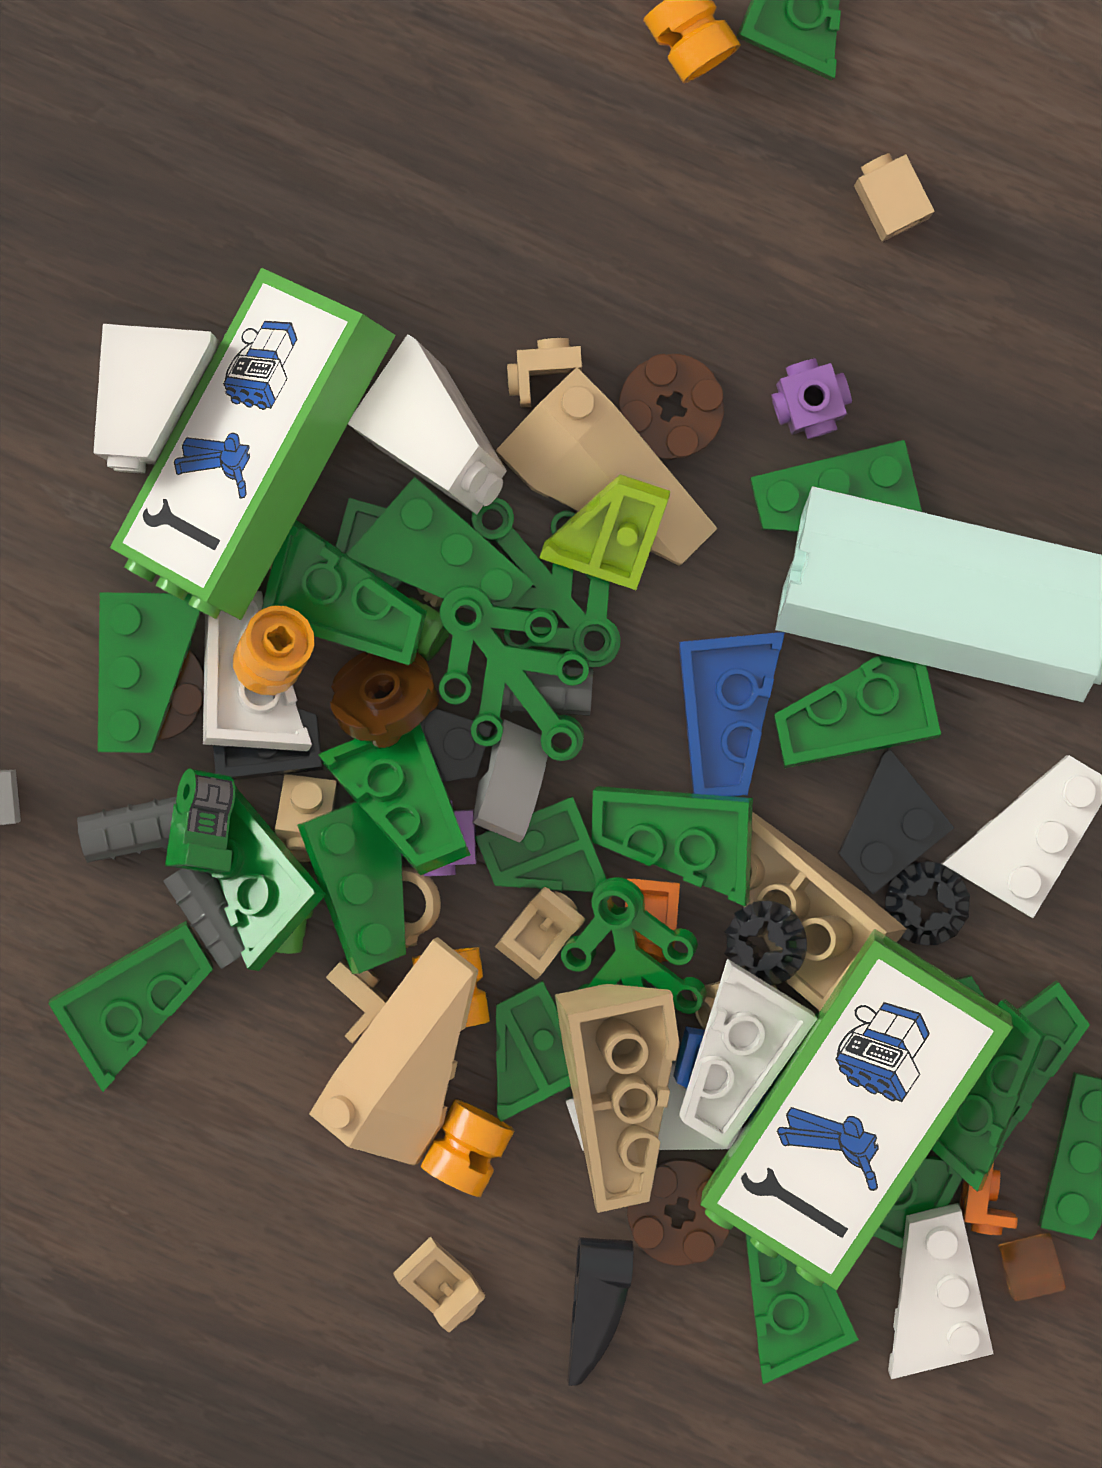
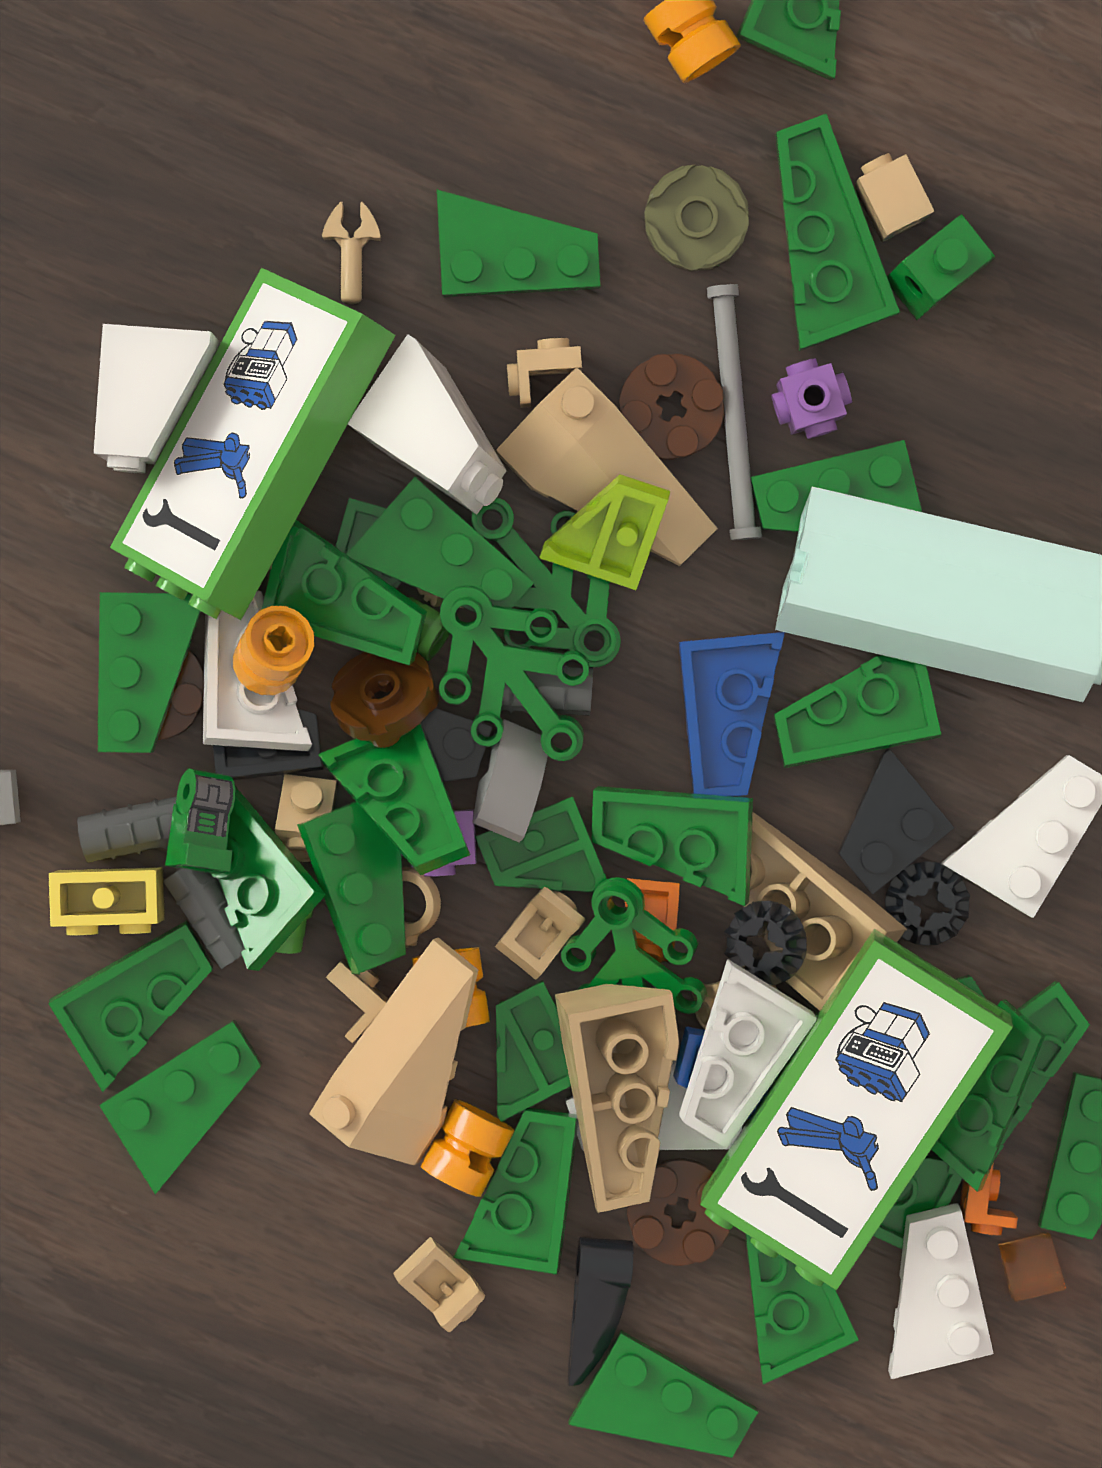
none -> light yellow brick [49,867,164,935]
none -> green wing [99,1020,263,1194]
none -> tan bar [322,202,381,304]
none -> green wing [437,189,600,297]
none -> green wing [453,1107,578,1274]
none -> green wing [569,1330,758,1458]
none -> olive tile [644,165,749,271]
none -> light grey bar [707,284,762,540]
none -> green wing [775,114,900,351]
none -> green torso [887,214,996,321]

